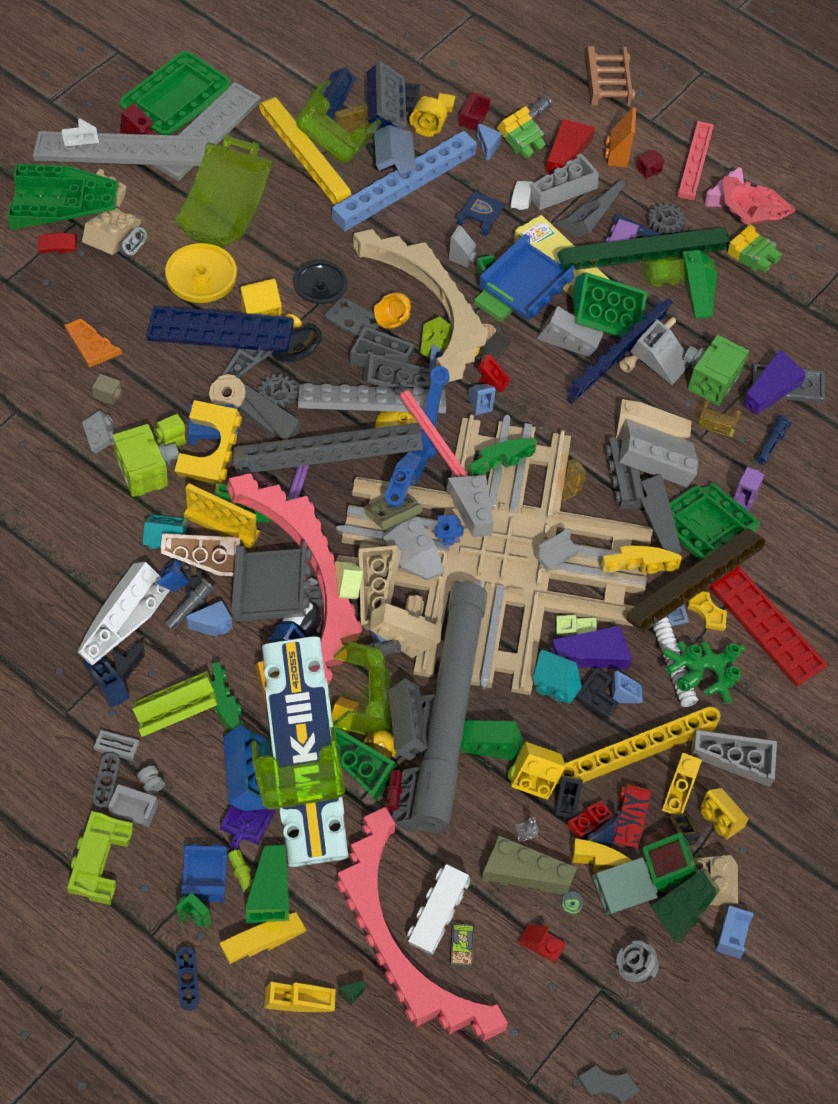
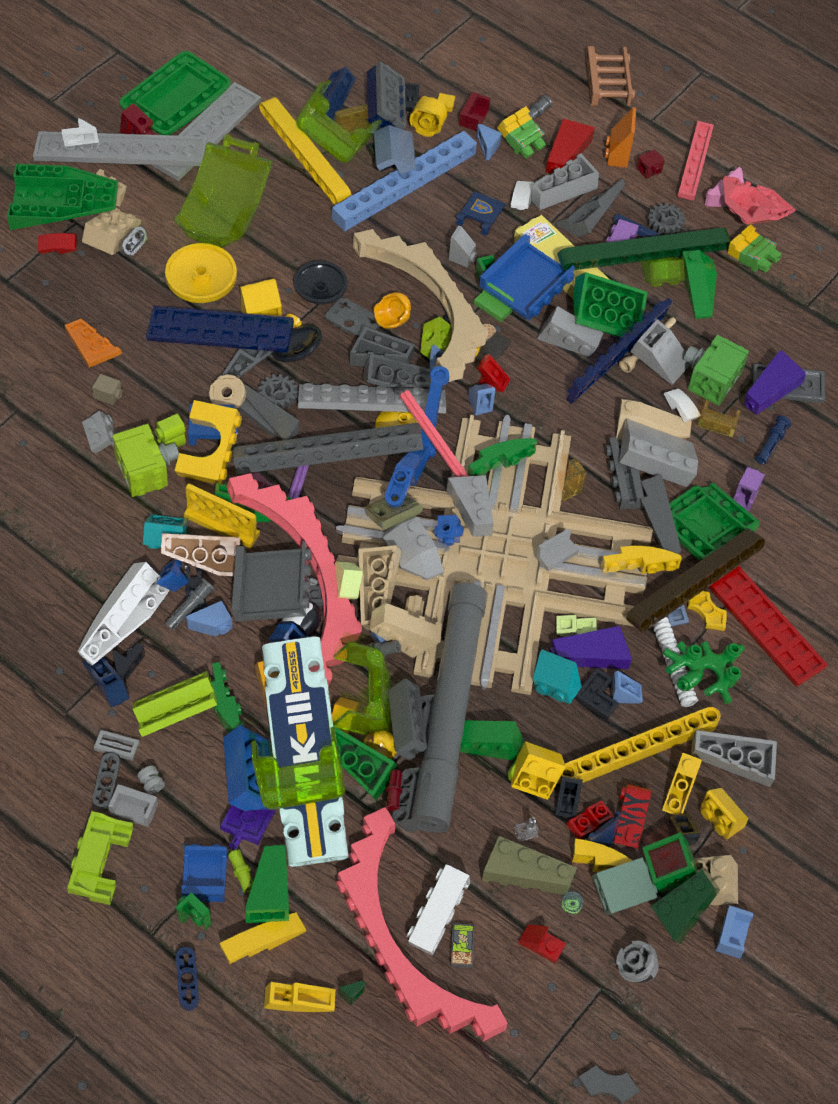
none -> white slope [664,388,701,423]

